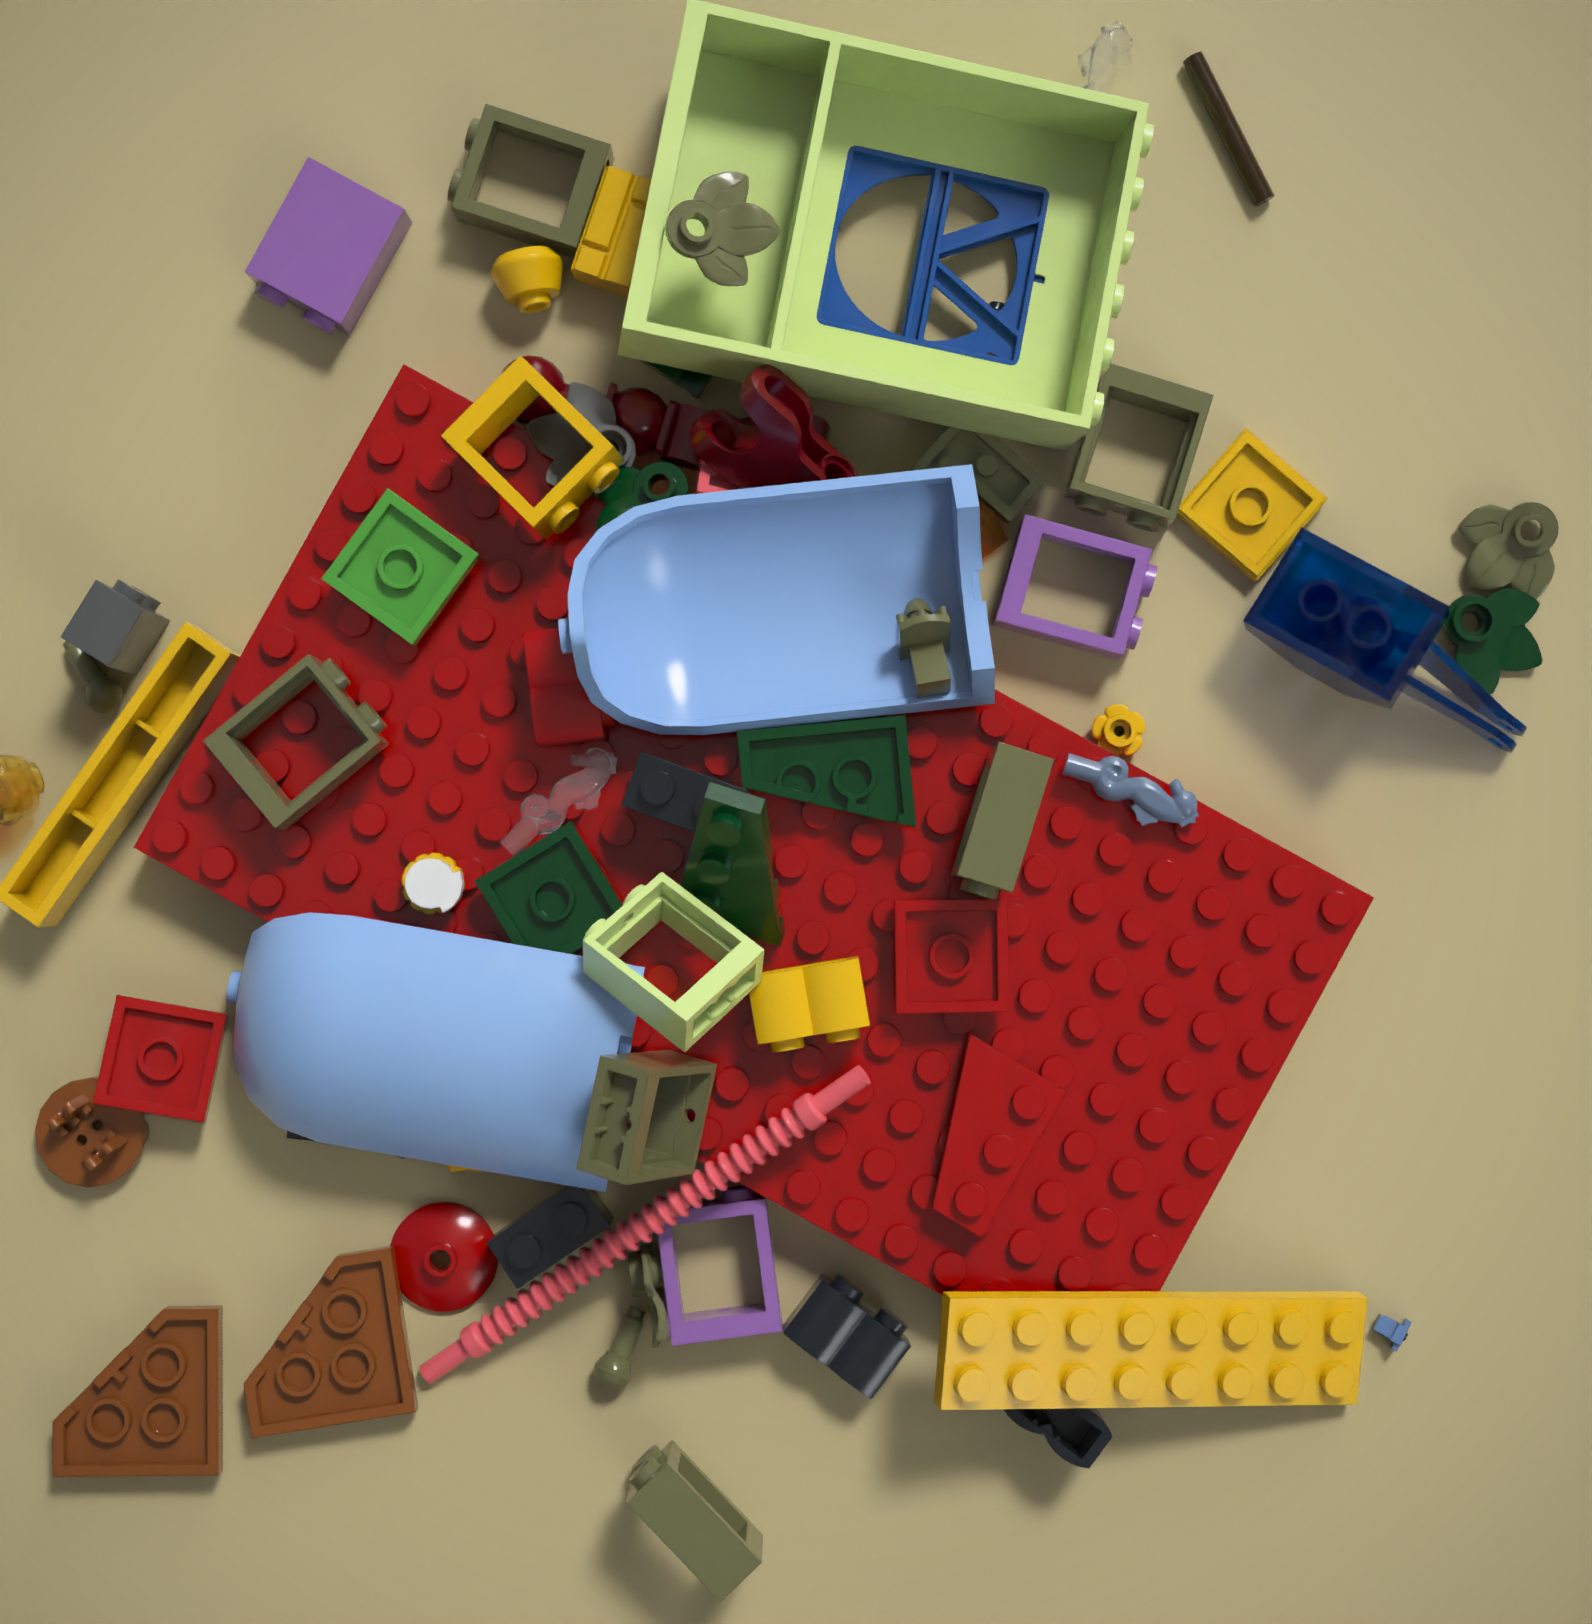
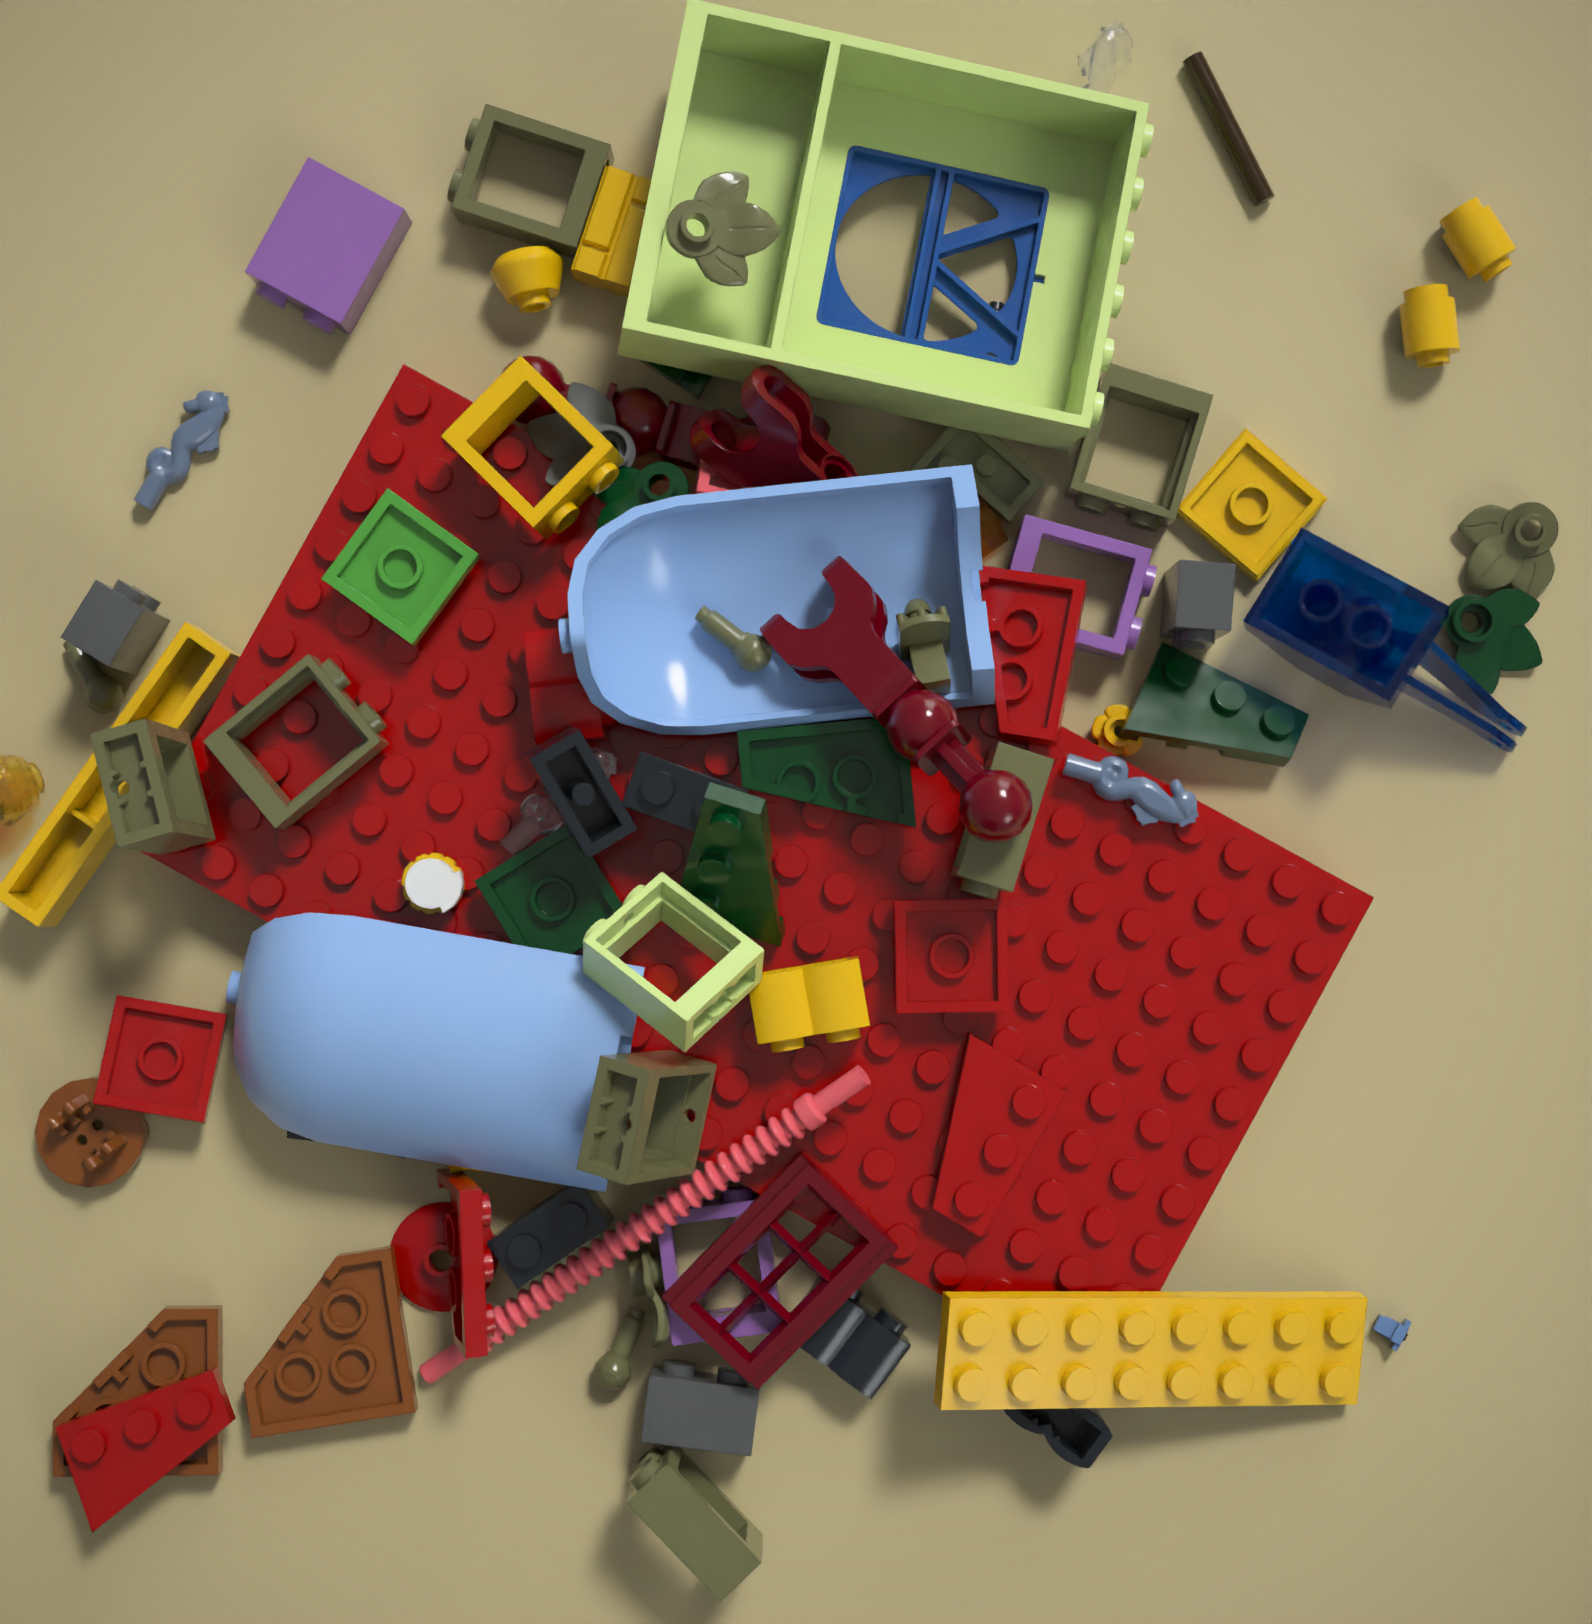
none -> red wing [55,1366,236,1533]
none -> olive window [89,719,216,855]
none -> sand blue animal [133,391,231,511]
none -> red wing [436,1168,496,1359]
none -> black brick [522,726,637,859]
none -> dark grey brick [641,1359,760,1456]
none -> dark red piece [661,1153,898,1389]
none -> olive piece [695,606,772,672]
none -> dark red piece [760,556,1033,843]
none -> red wing [979,566,1087,746]
none -> dark green wing [1118,642,1309,767]
none -> dark grey brick [1159,559,1236,650]
none -> yellow brick [1399,284,1460,368]
none -> yellow brick [1439,197,1517,283]

